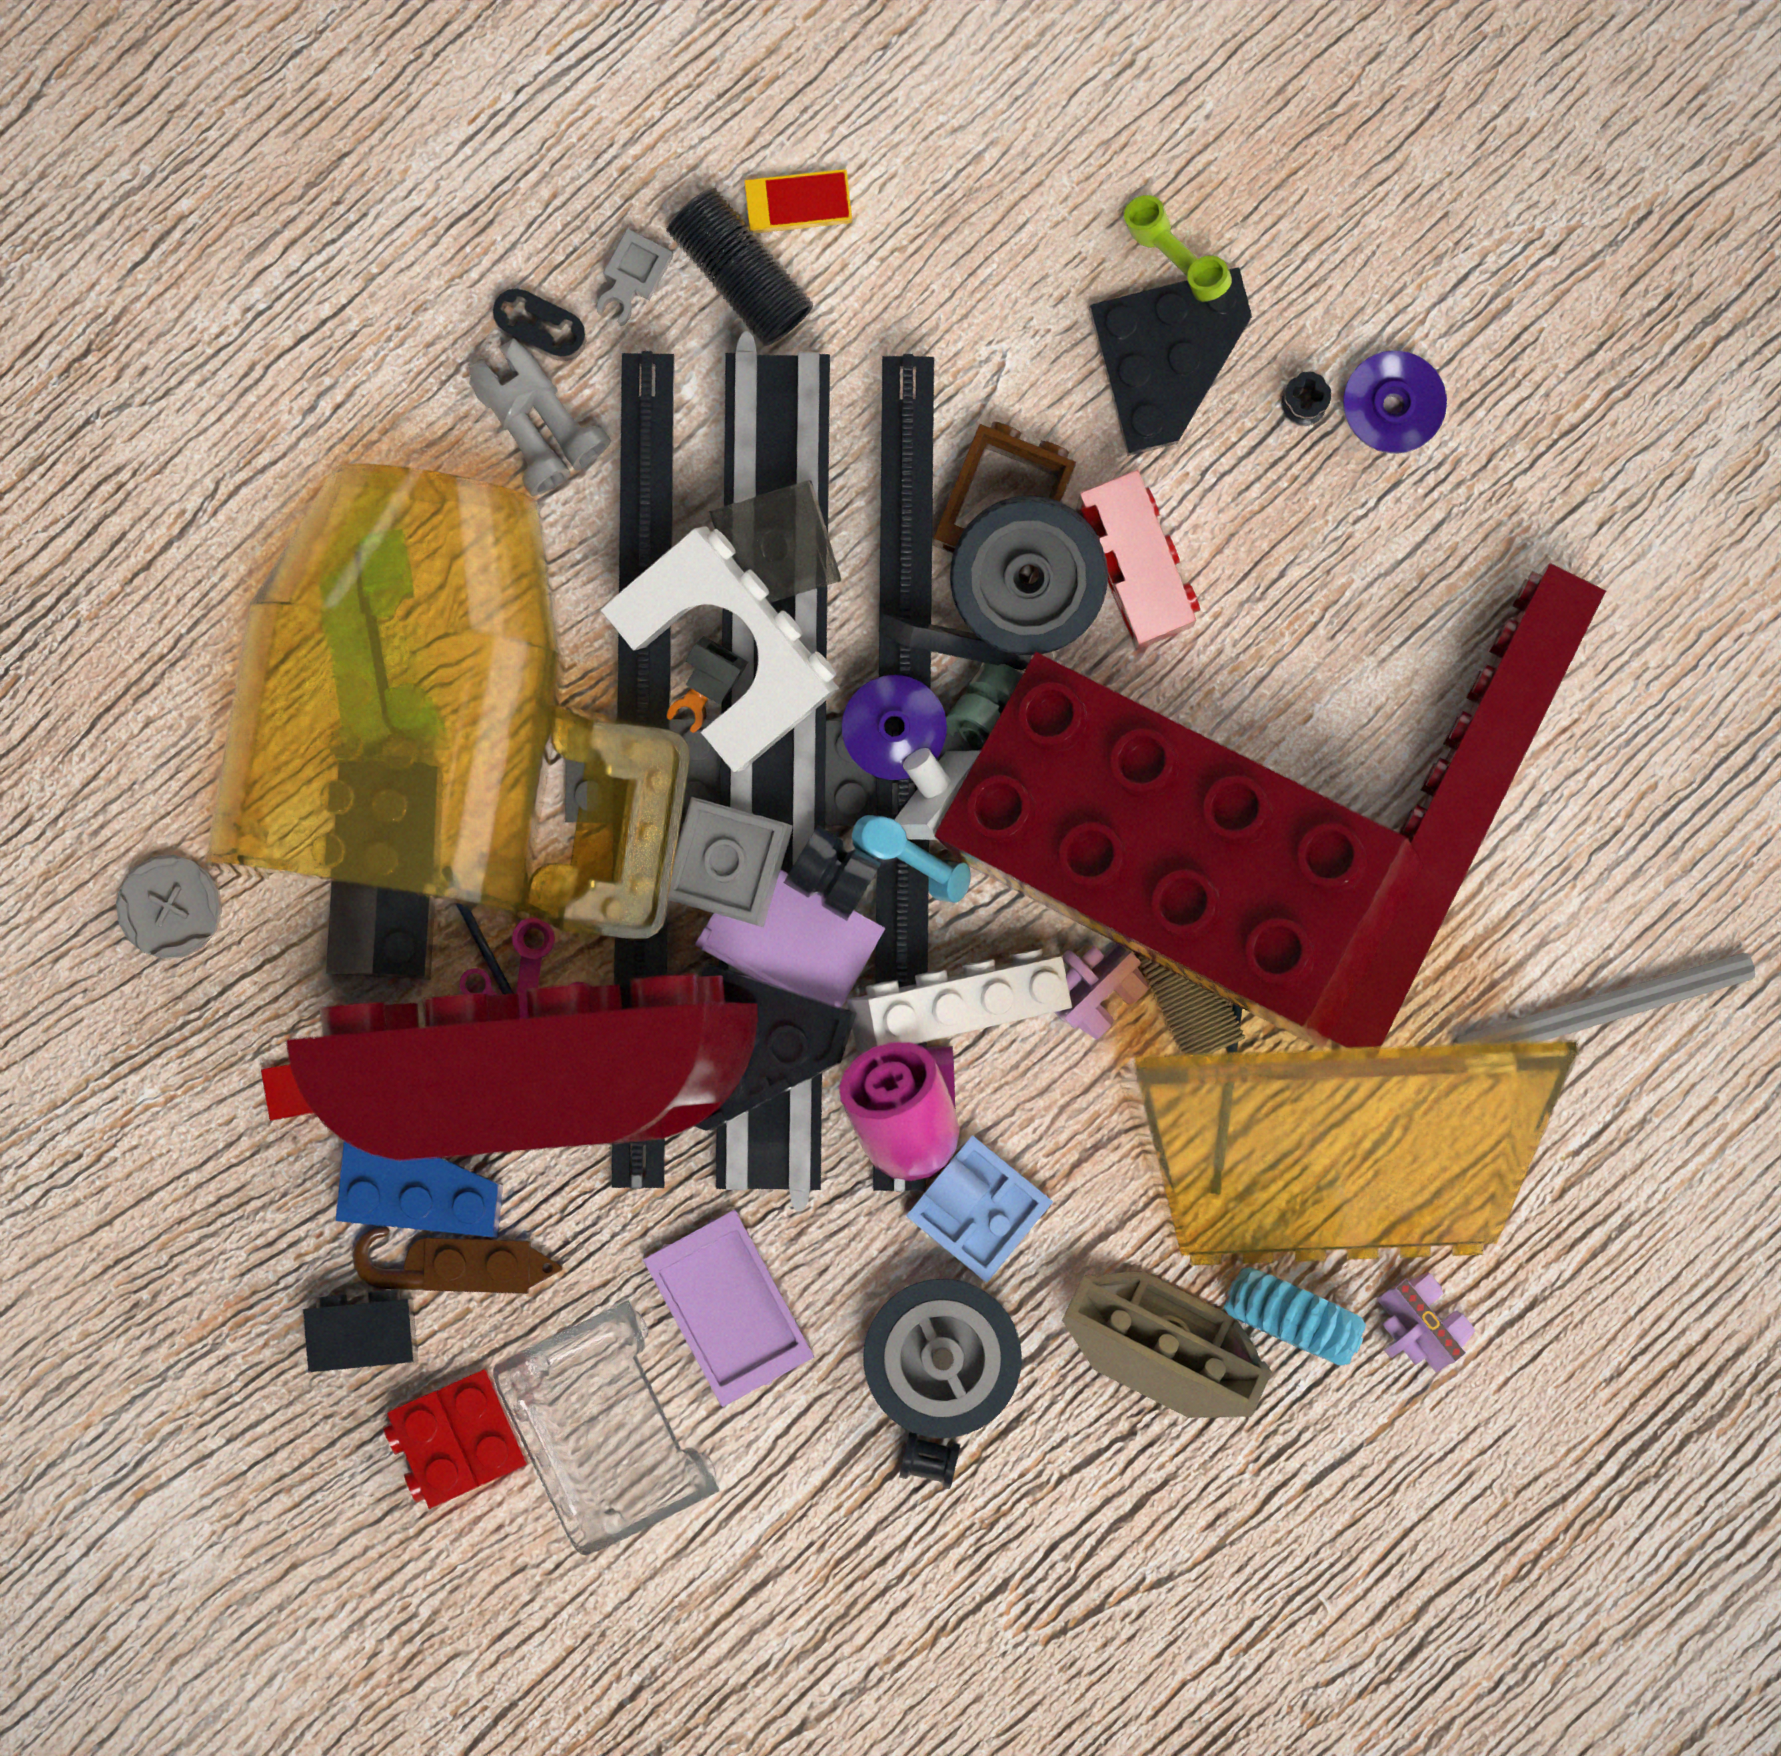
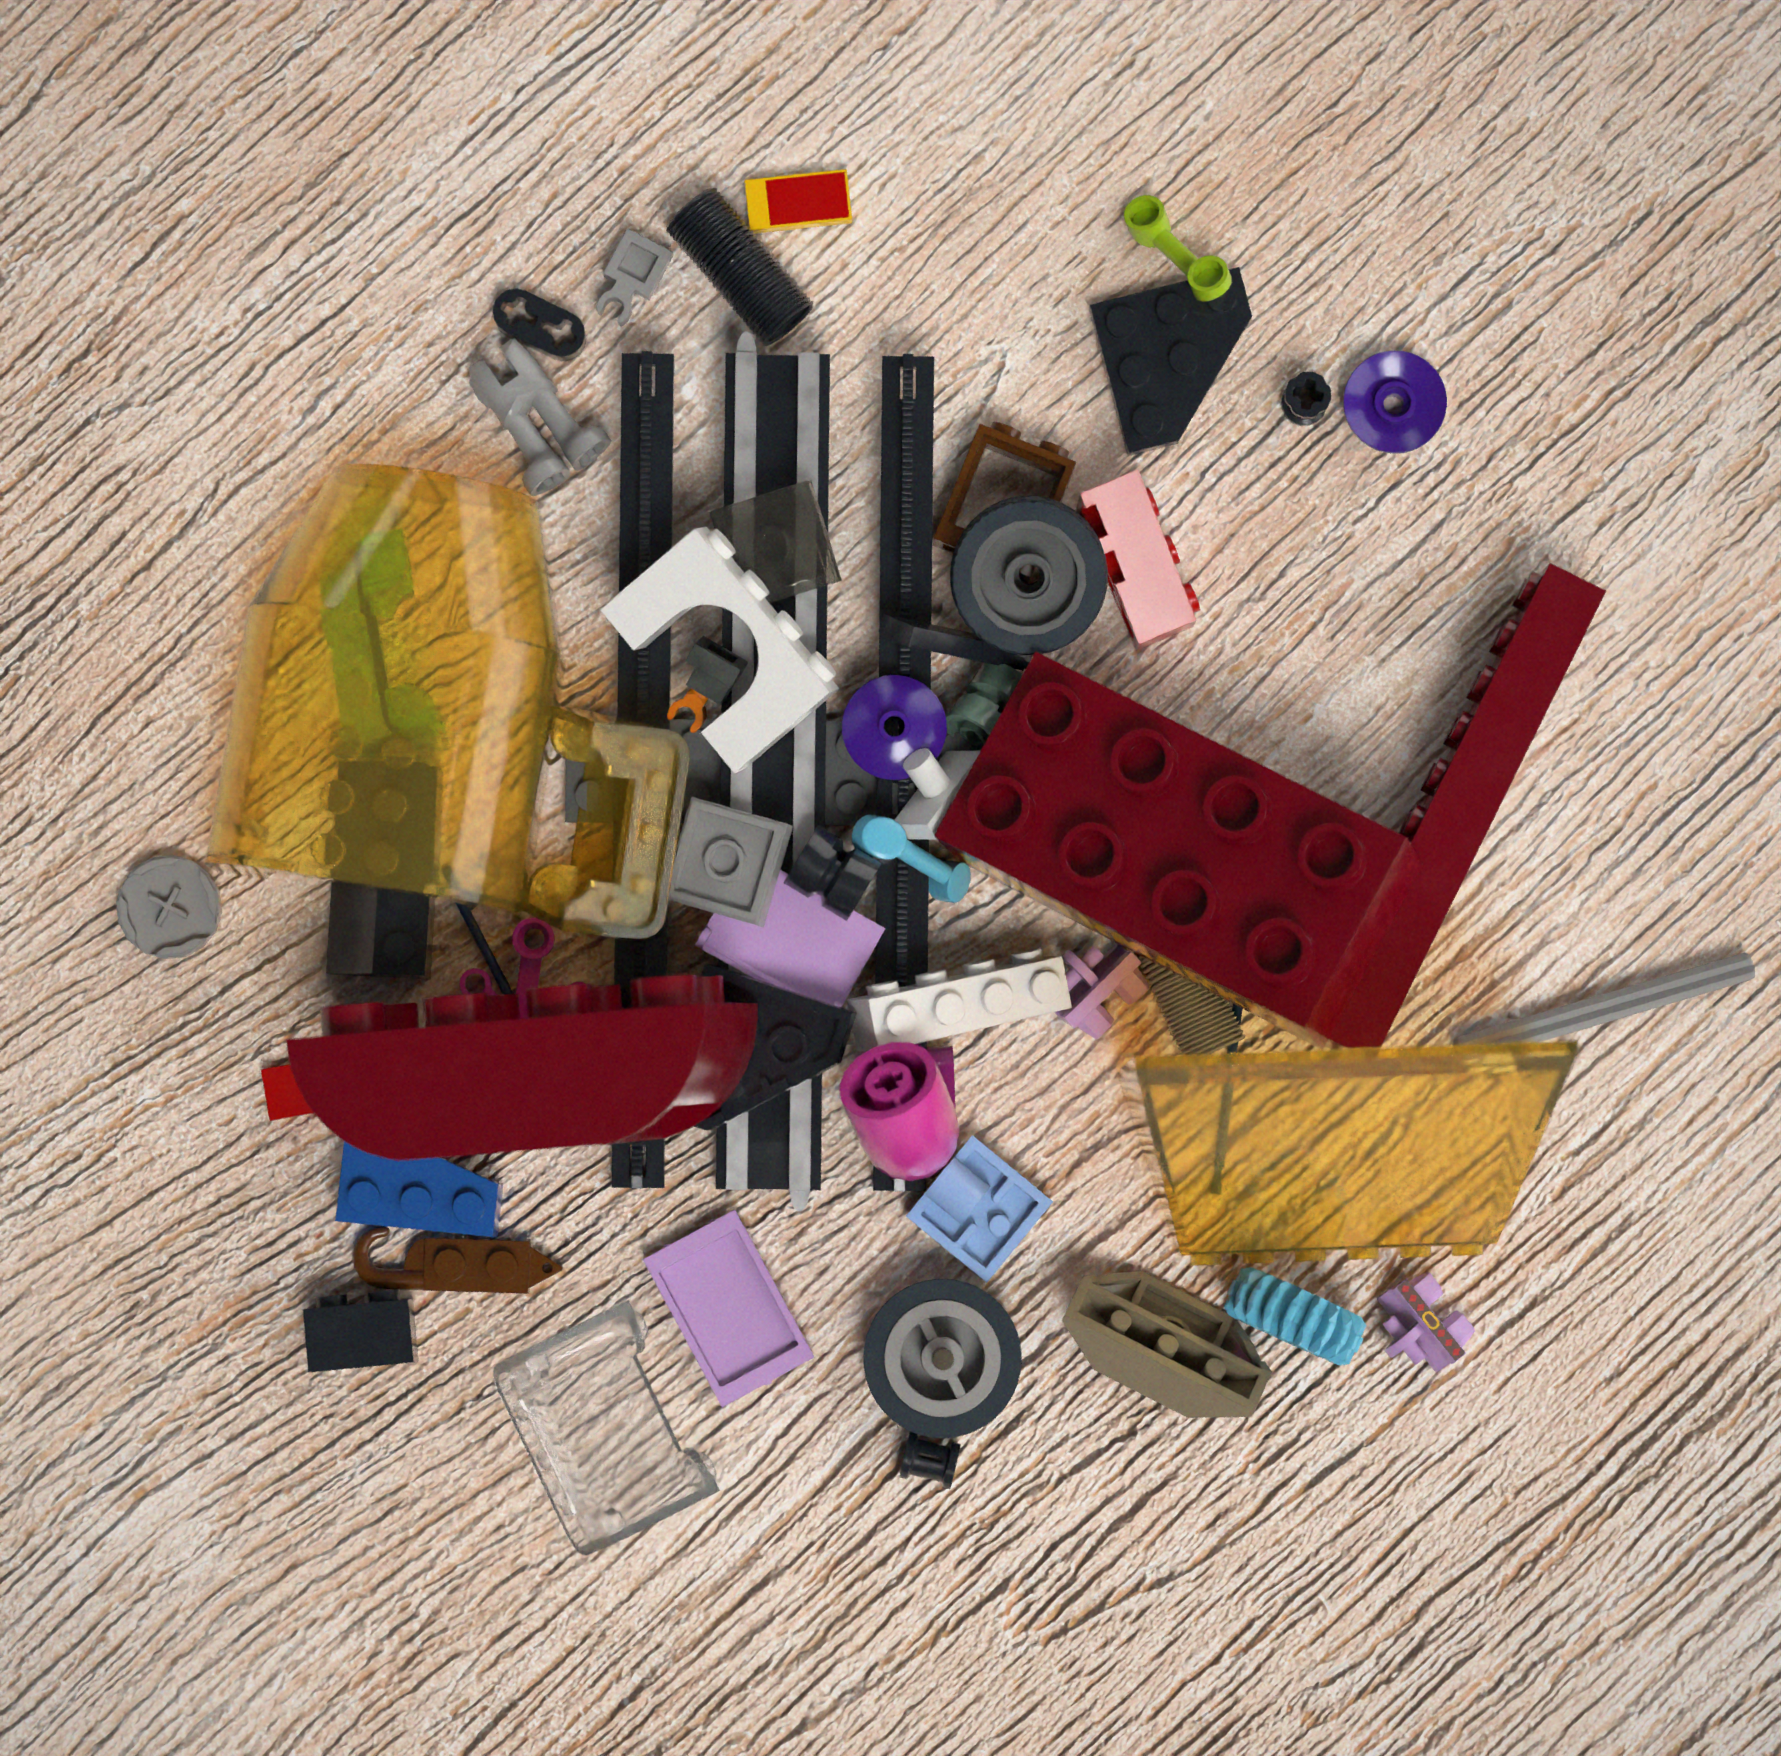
red plate [383,1368,529,1509] -> none

